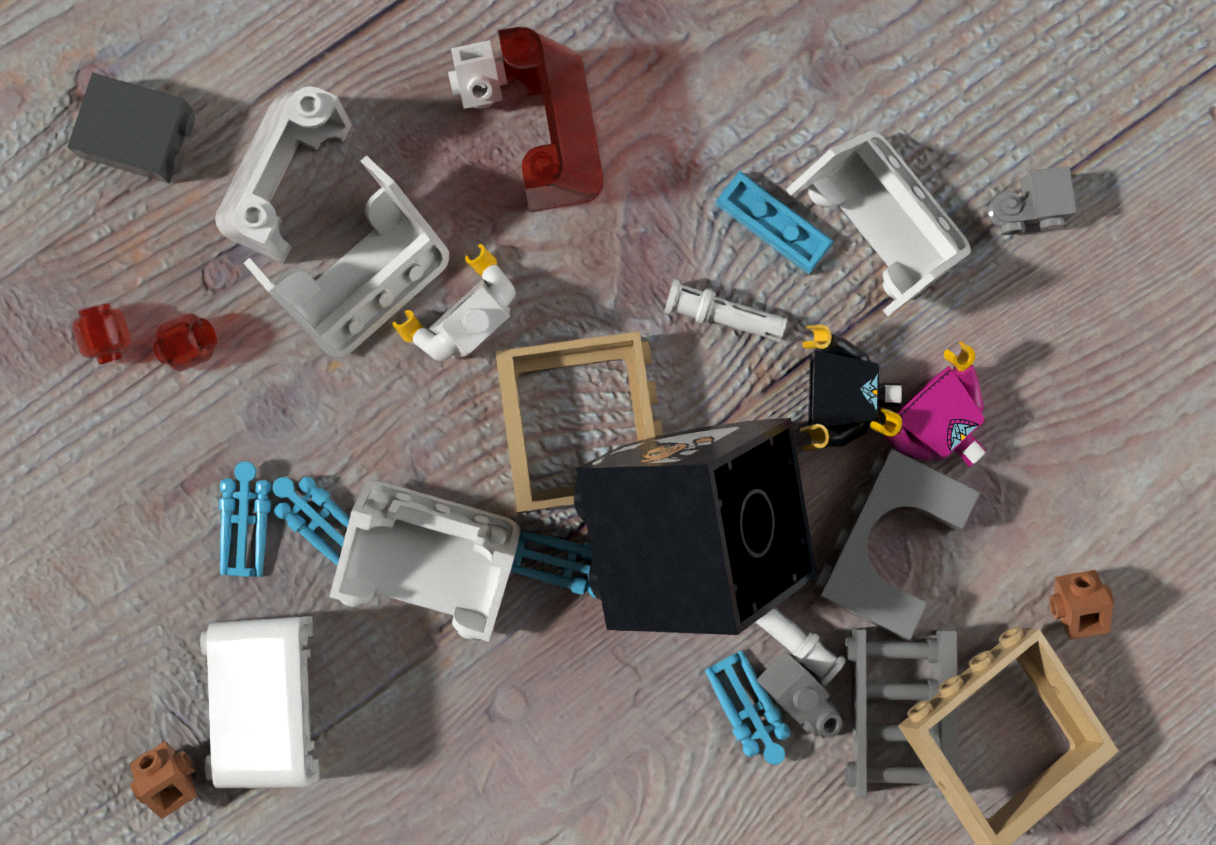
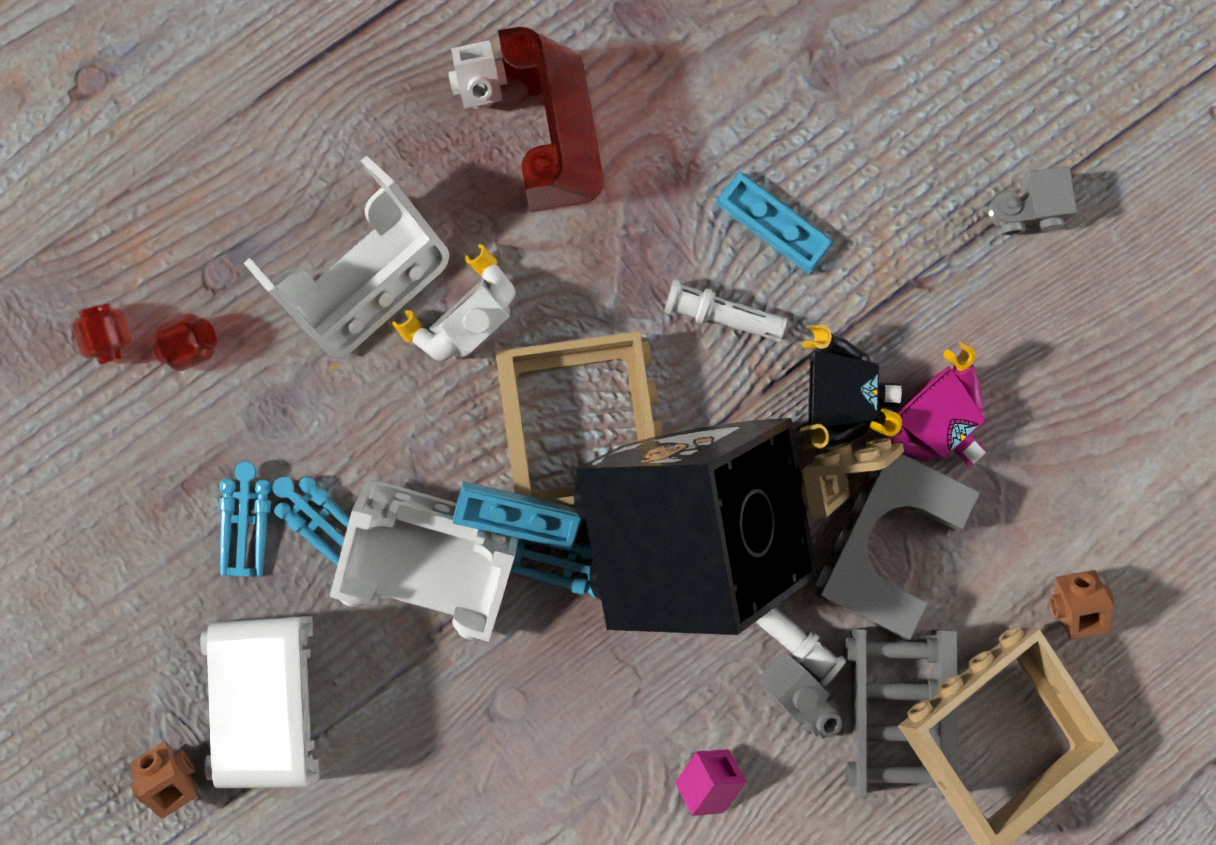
dark grey brick [67,72,195,184] -> none
white windscreen [215,86,352,264] -> none
medium azure piece [705,650,791,765] -> none
white windscreen [786,131,971,316] -> none
none -> medium azure tile [453,481,582,551]
none -> dark pink panel [676,749,747,816]
none -> tan bracket [801,438,904,518]

